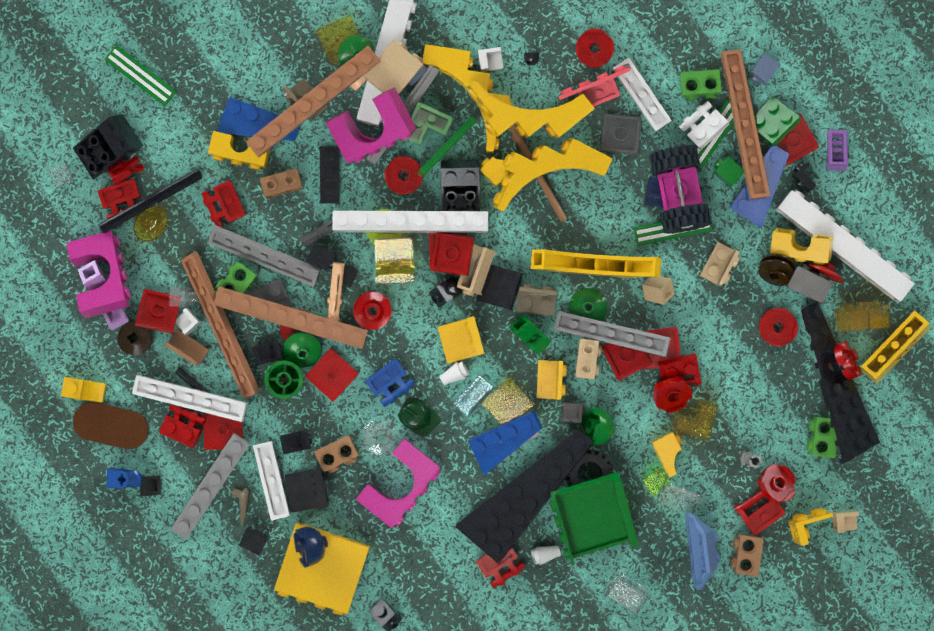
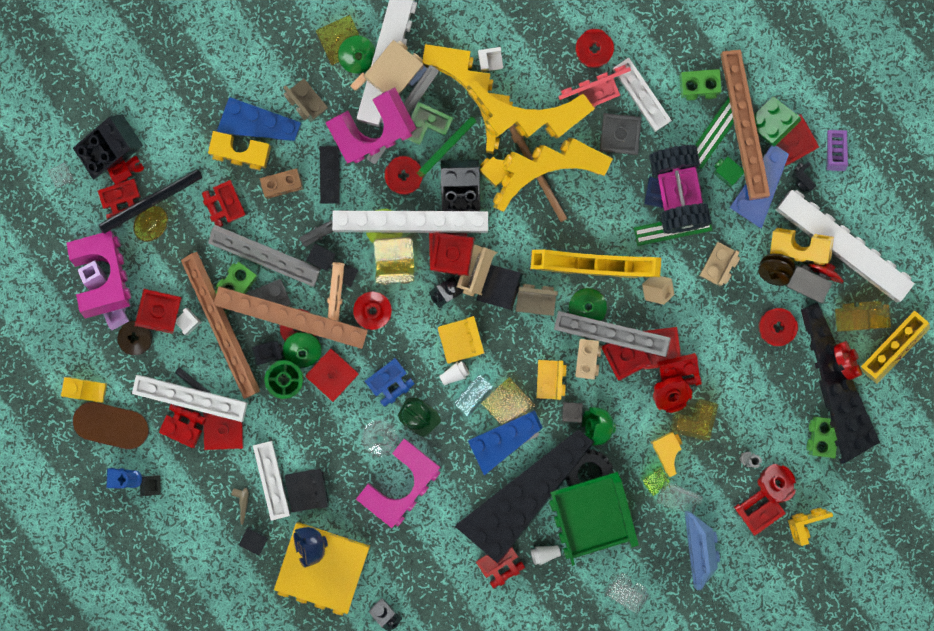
green tile [104,45,177,107] -> none
medium nougat panel [164,329,210,366] -> none
clear bracket [169,287,196,308] -> none
light grey plate [170,433,250,540] -> none
nougat plate [246,45,381,158] -> none
black bracket [280,430,312,454] -> none
medium nougat brick [314,434,359,474] -> none
green brick [509,314,552,355] -> none
black hinge [524,52,539,66] -> none
white plate [679,101,729,150] -> none
medium nougat brick [730,533,764,577] -> none
sand blue brick [749,53,780,86] -> none
tan panel [832,510,859,533] -> none

